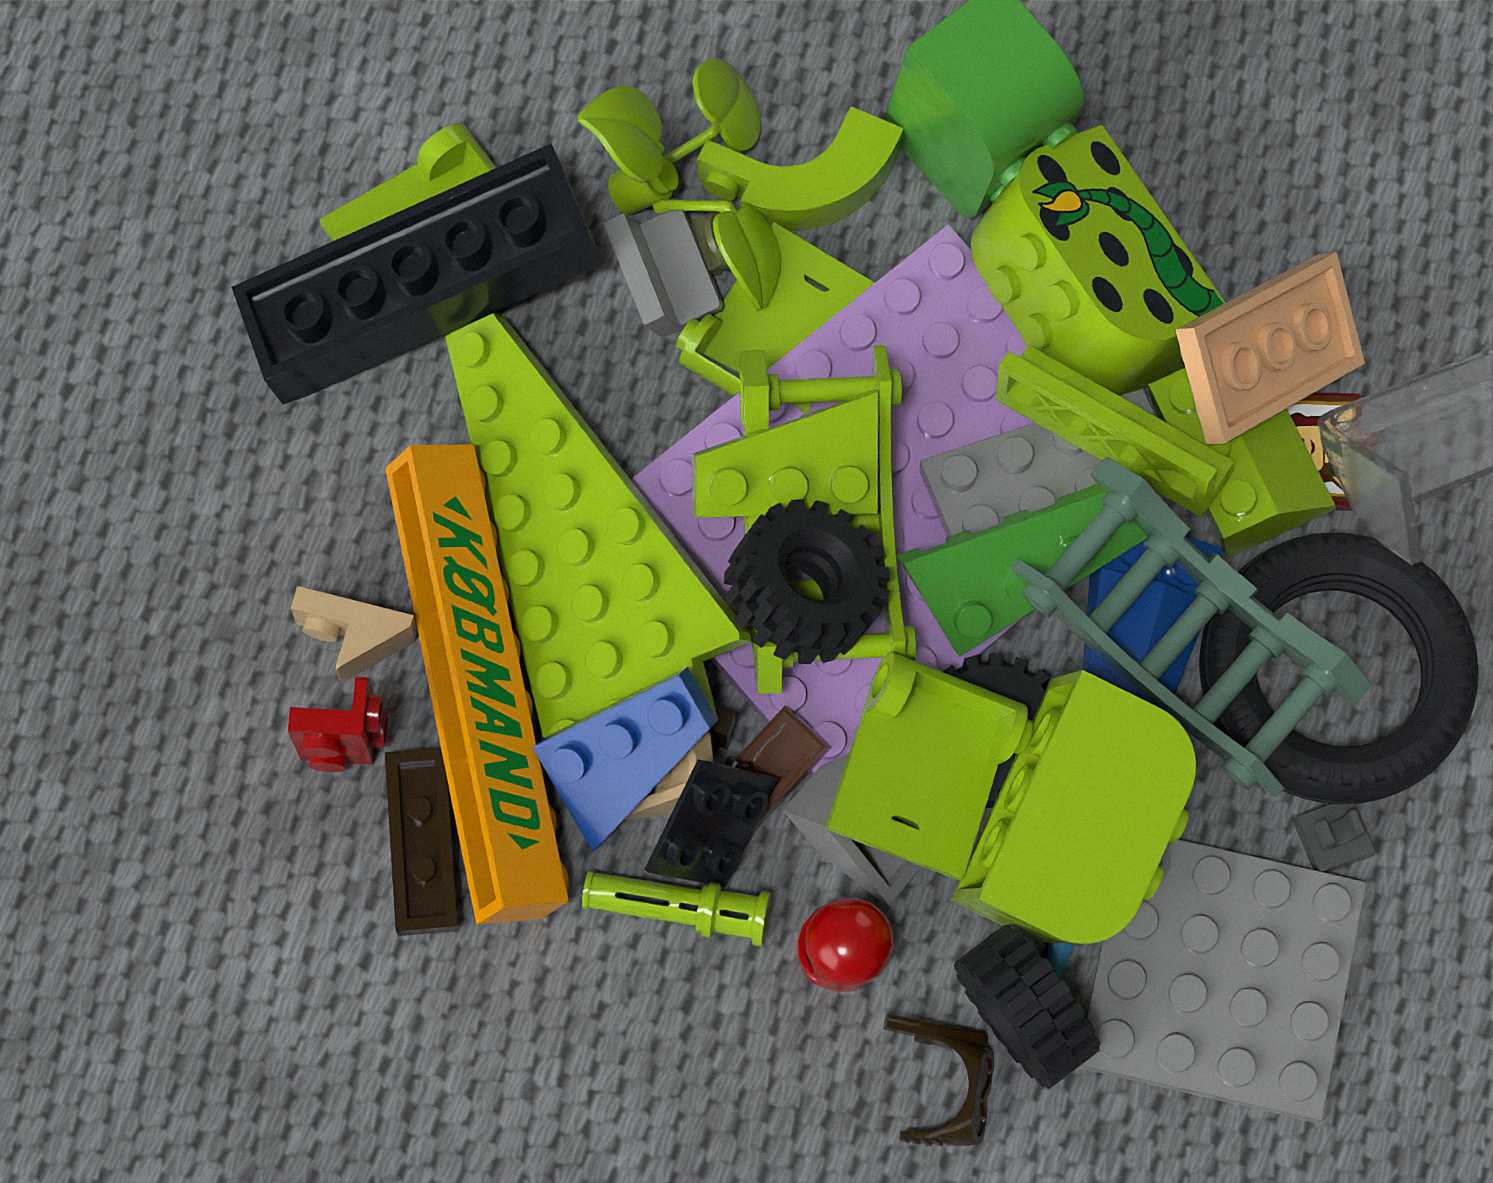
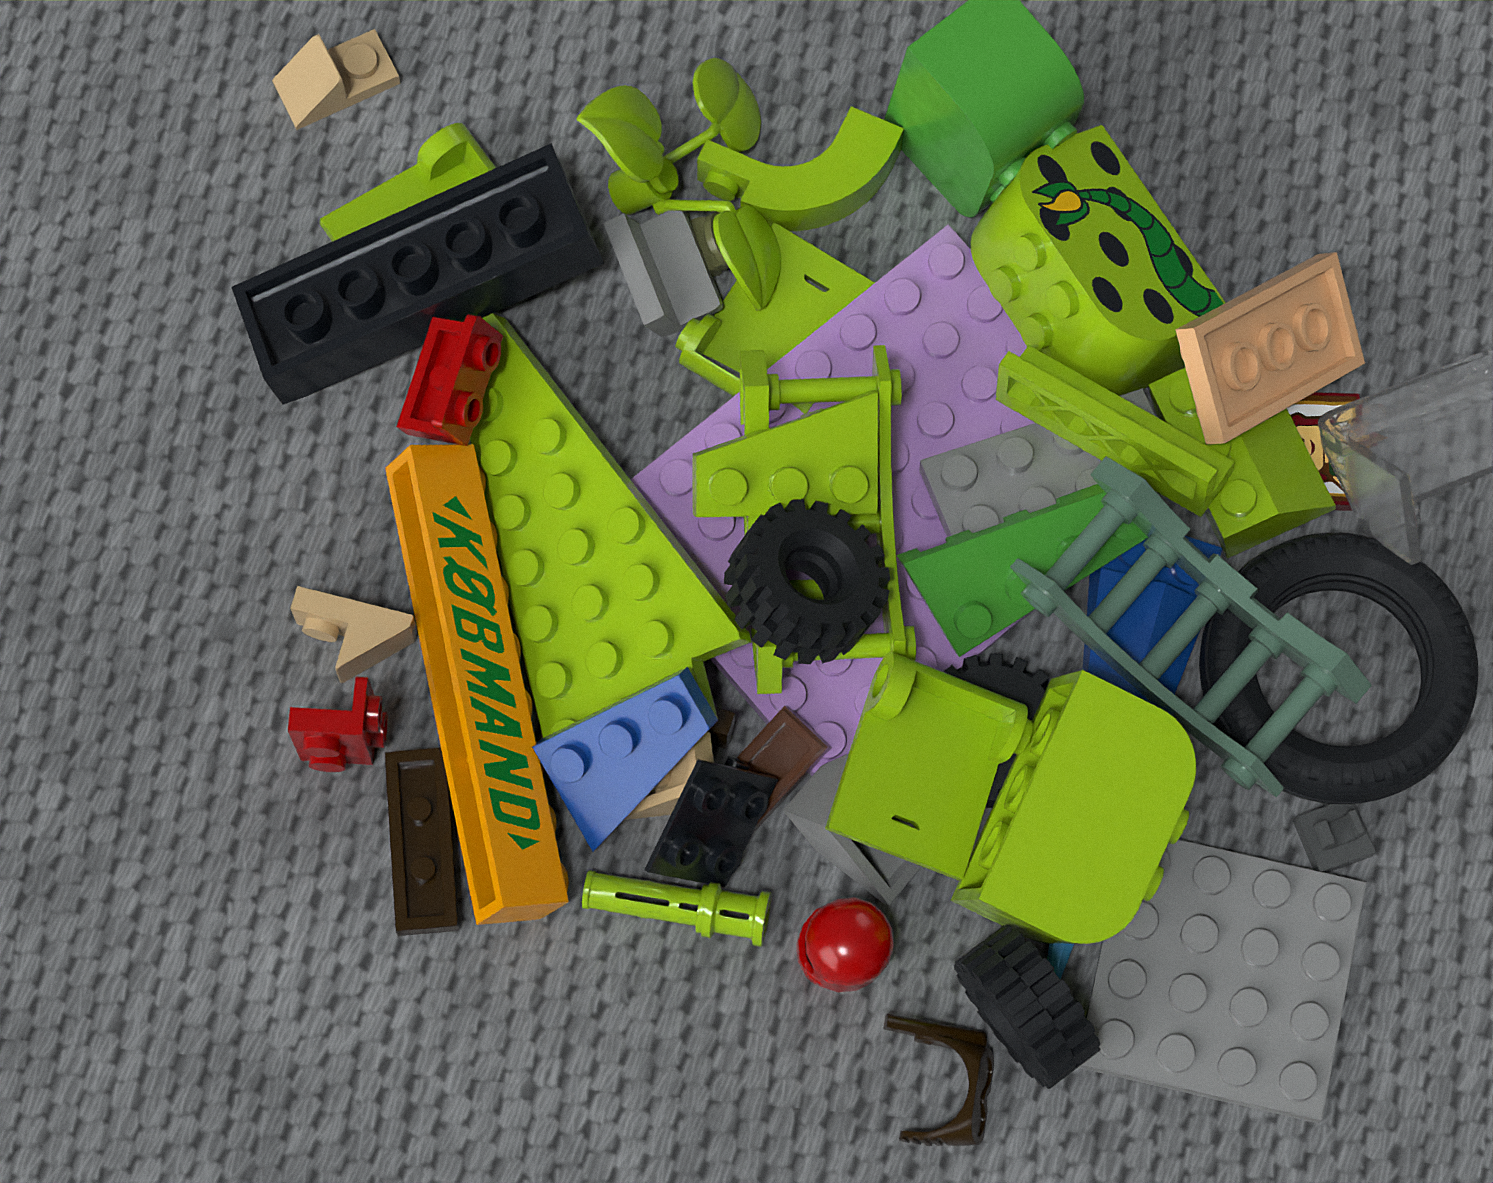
none -> tan slope [272,29,401,130]
none -> red bracket [396,314,503,446]

